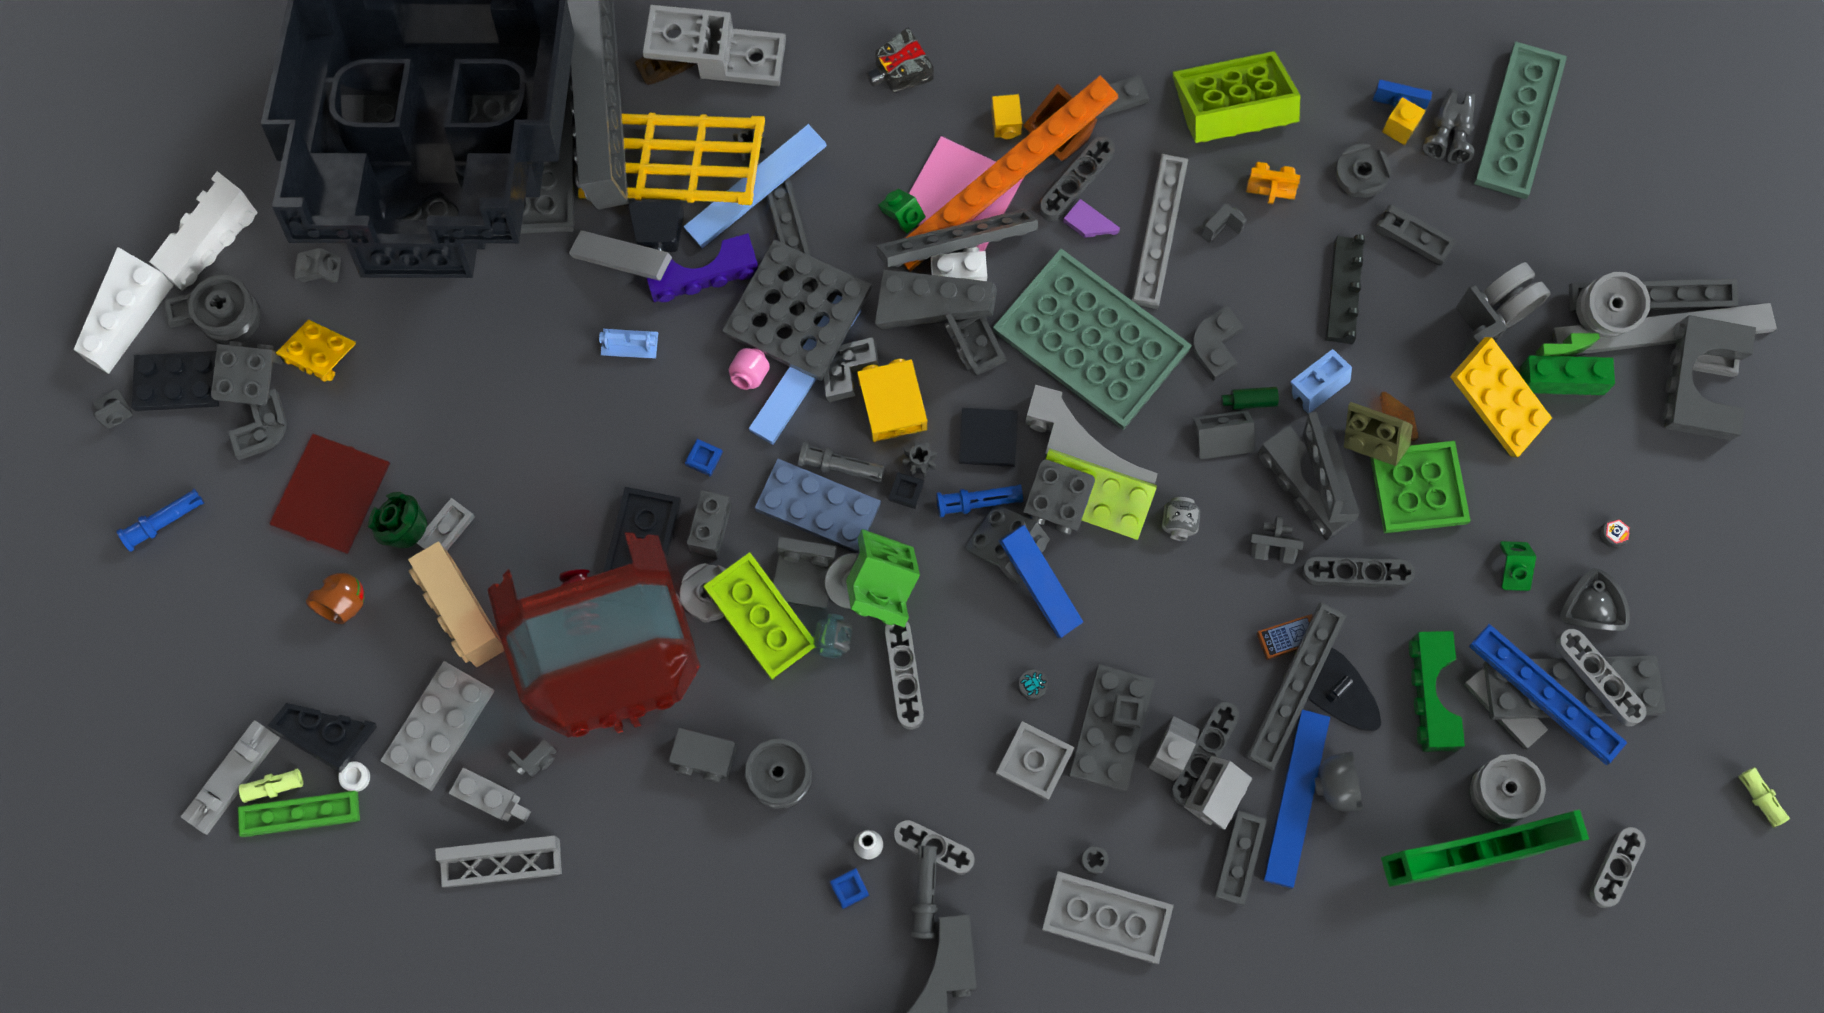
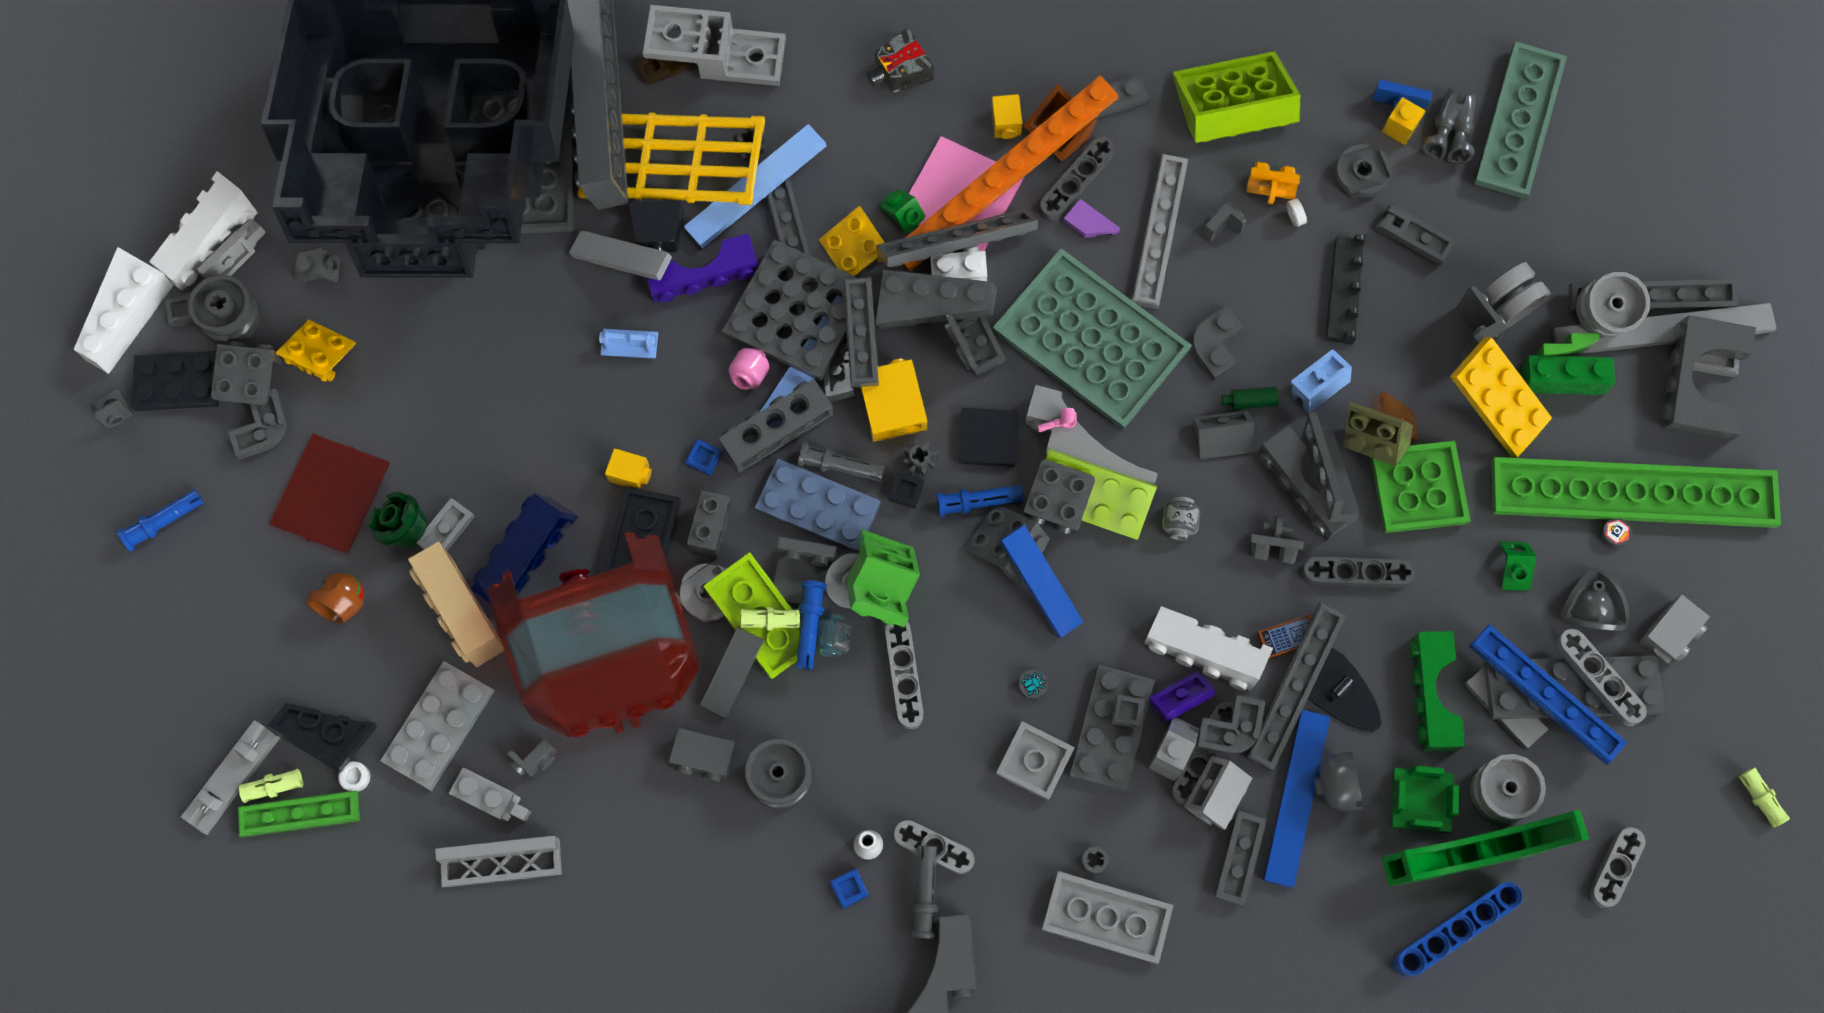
none -> light grey hinge [196,219,266,279]
none -> clear blue wedge [471,493,579,609]
none -> yellow brick [605,448,652,490]
none -> dark grey tile [700,627,764,718]
none -> dark grey brick [719,379,833,473]
none -> yellowish green pin [740,607,800,631]
none -> blue pin [795,580,827,670]
none -> yellow hinge [819,206,885,277]
none -> dark grey tile [843,277,879,388]
none -> bright pink hand [1038,408,1077,432]
none -> white wedge [1145,606,1273,691]
none -> dark purple plate [1149,671,1215,722]
none -> dark grey plate [1197,695,1265,755]
none -> white tile [1286,198,1307,227]
none -> green panel [1390,766,1459,834]
none -> blue beam [1392,882,1523,977]
none -> bright green plate [1491,457,1781,528]
none -> light grey brick [1638,595,1710,665]

